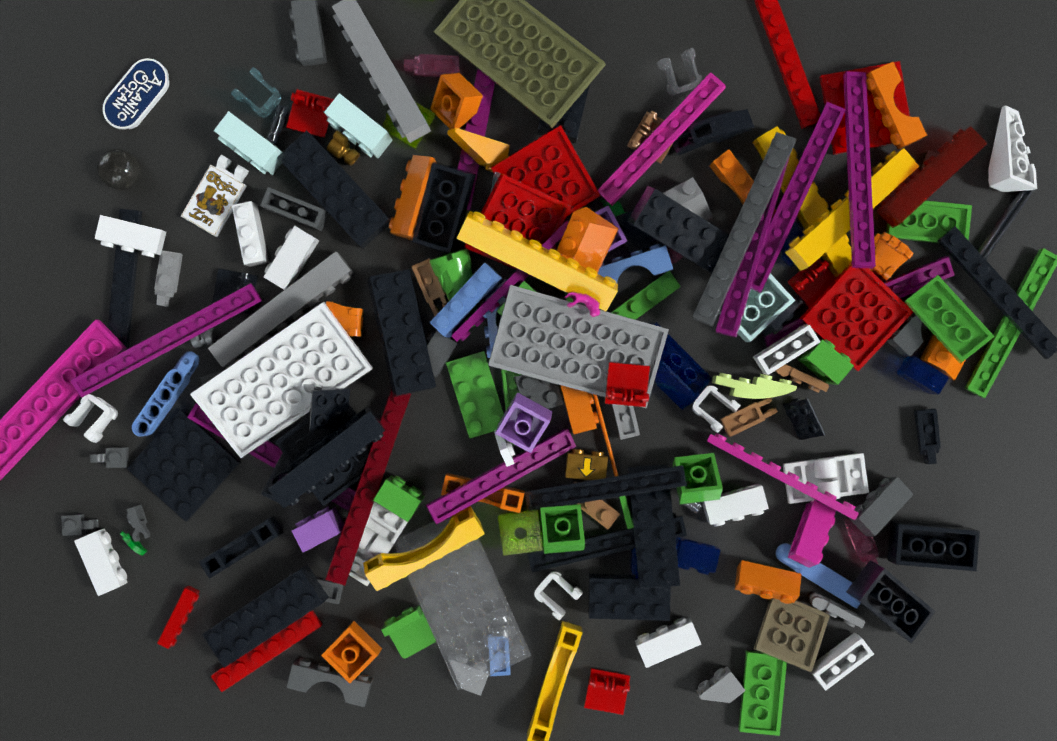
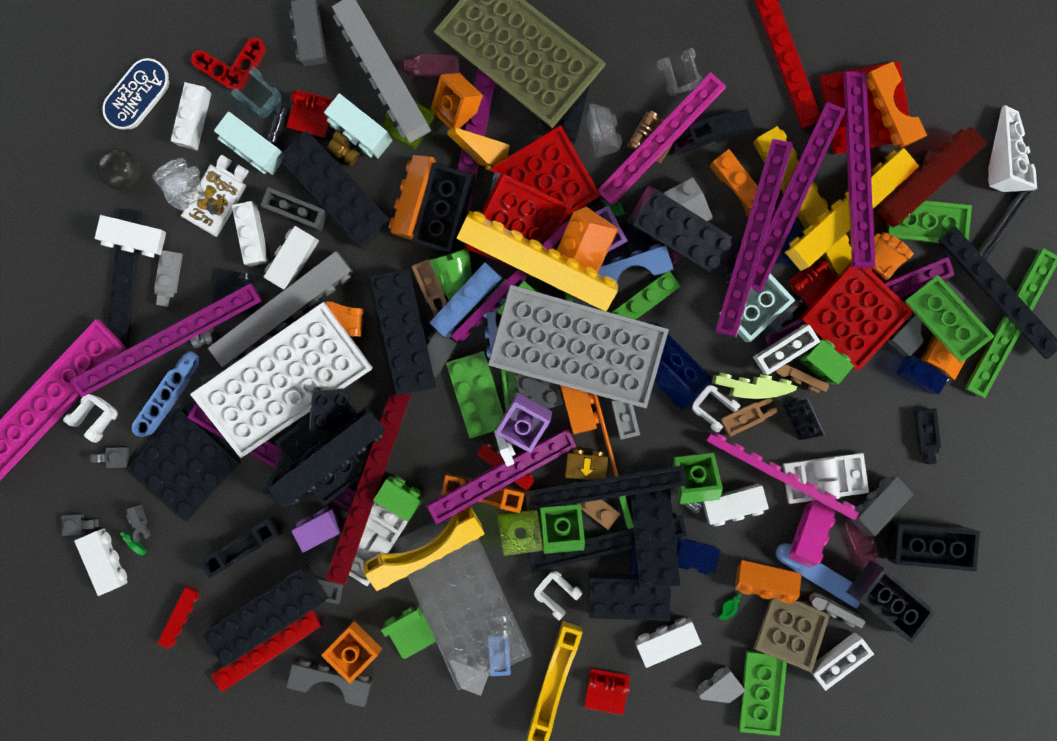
dark pink piece [565,292,600,317] -> none
red hinge [605,362,650,407] -> none
dark grey plate [693,132,796,326] -> none
none -> clear piece [152,158,206,211]
none -> white brick [171,82,211,151]
none -> red beam [191,38,266,92]
none -> red piece [477,443,534,491]
none -> clear slope [586,104,622,158]
none -> green piece [718,593,742,620]

